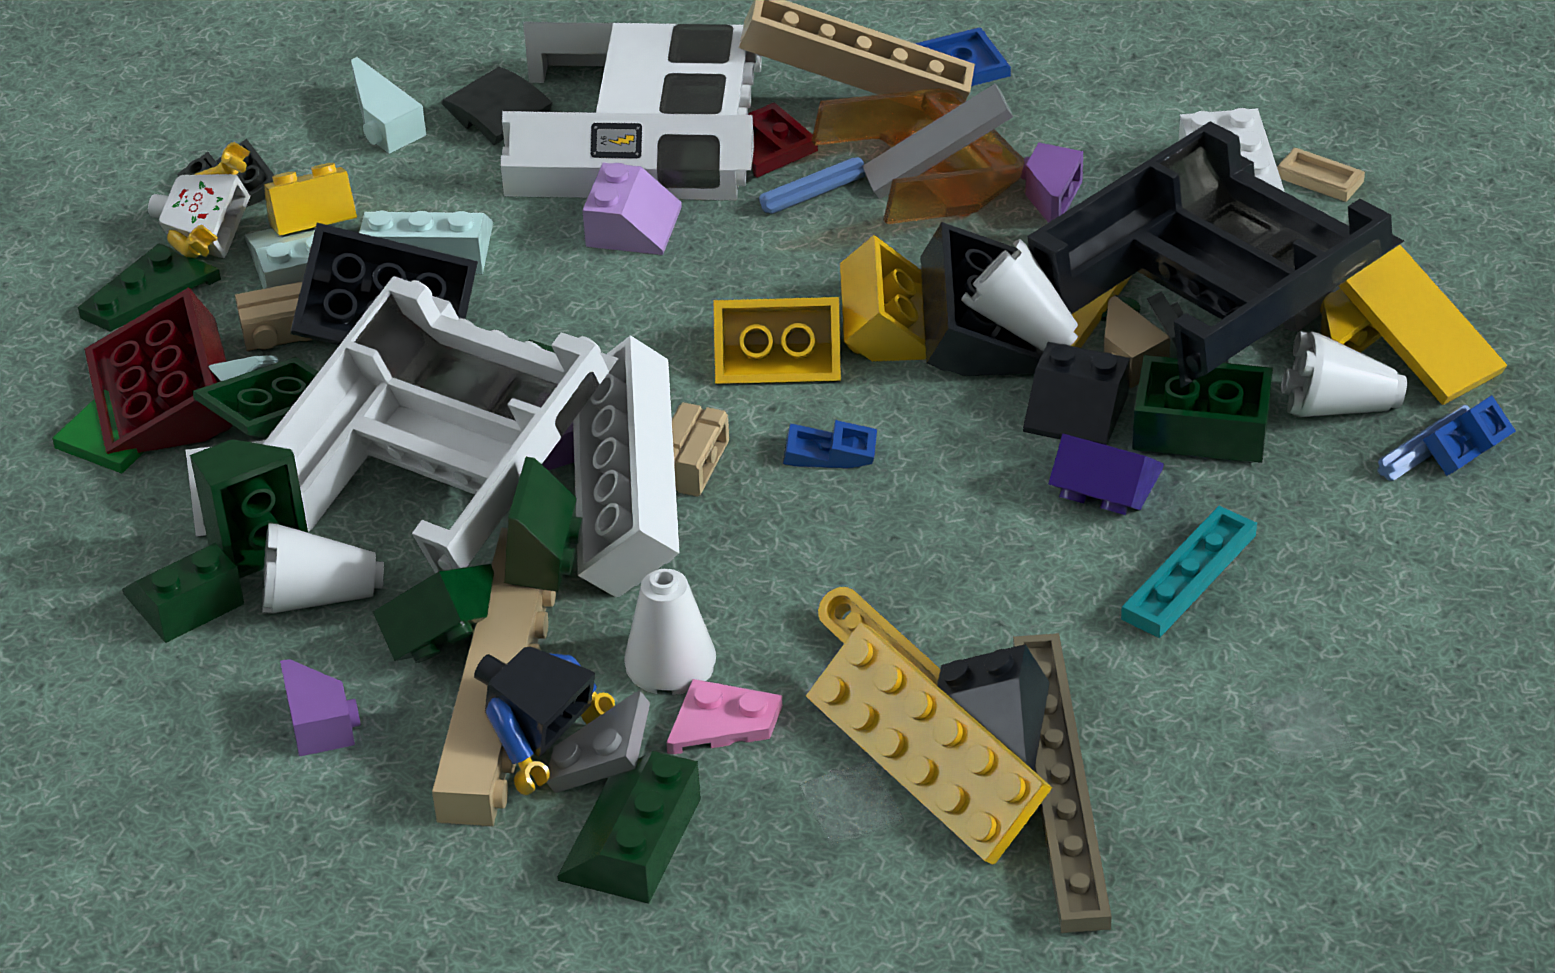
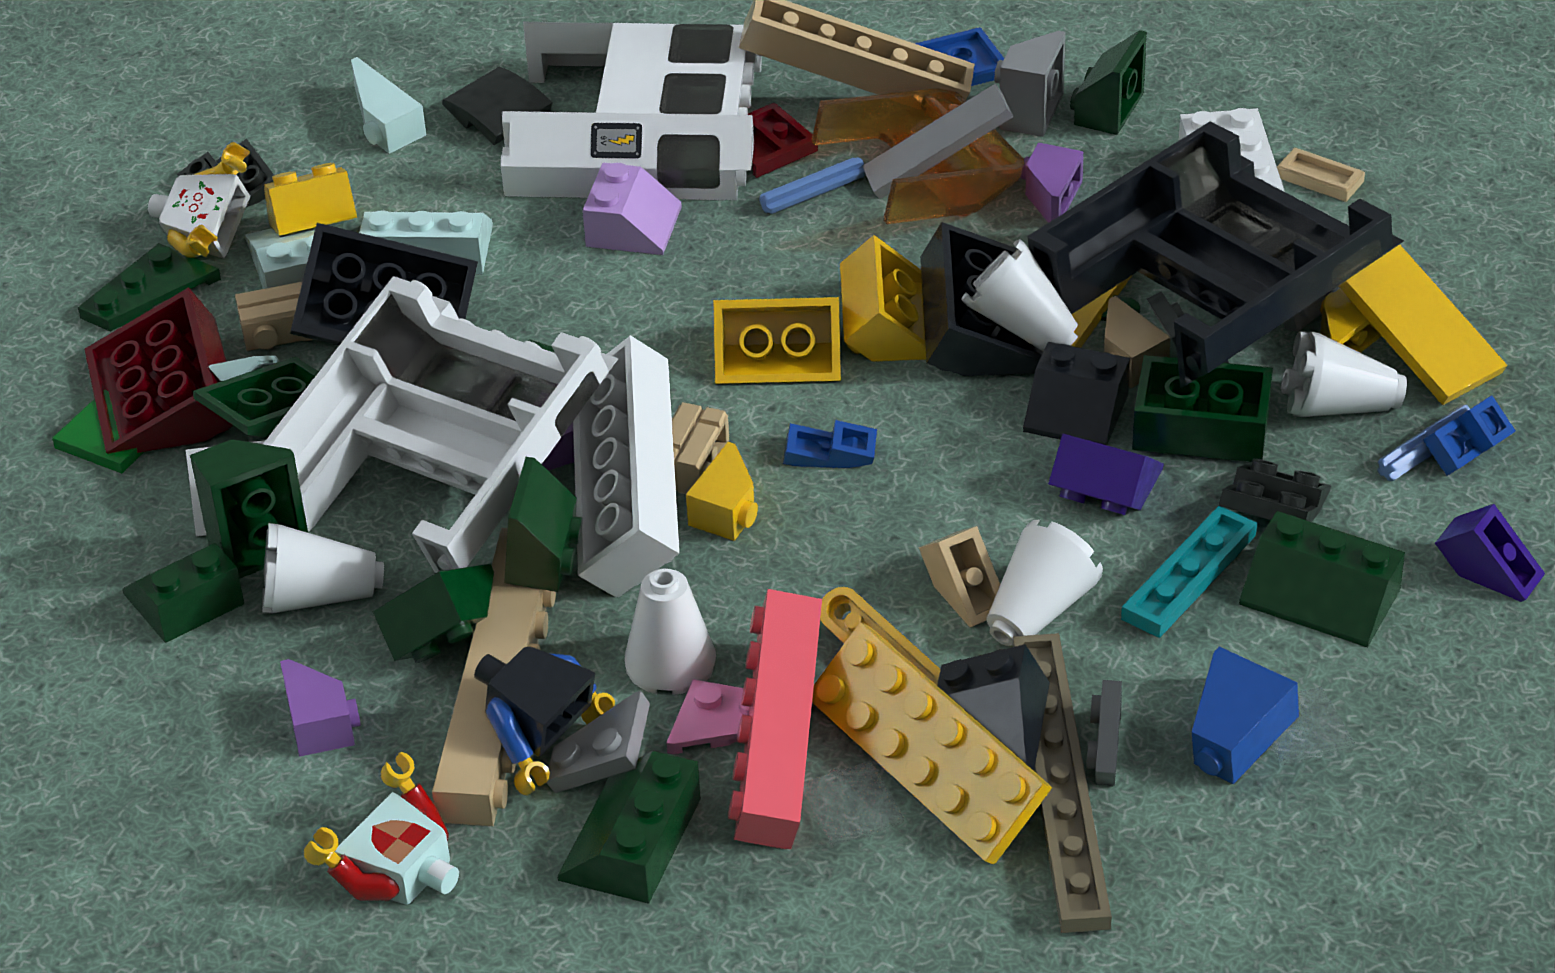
none -> torso [304,752,459,905]
none -> yellow slope [686,442,758,541]
none -> coral brick [728,589,822,849]
none -> tan slope [919,526,1000,627]
none -> white cone [987,520,1103,646]
none -> light grey slope [994,31,1066,137]
none -> dark green slope [1070,30,1147,135]
none -> dark grey wing [1087,680,1122,786]
none -> blue slope [1192,646,1299,784]
none -> pearl dark grey slope [1219,459,1331,522]
none -> dark green slope [1239,511,1405,648]
none -> dark purple slope [1435,504,1545,602]

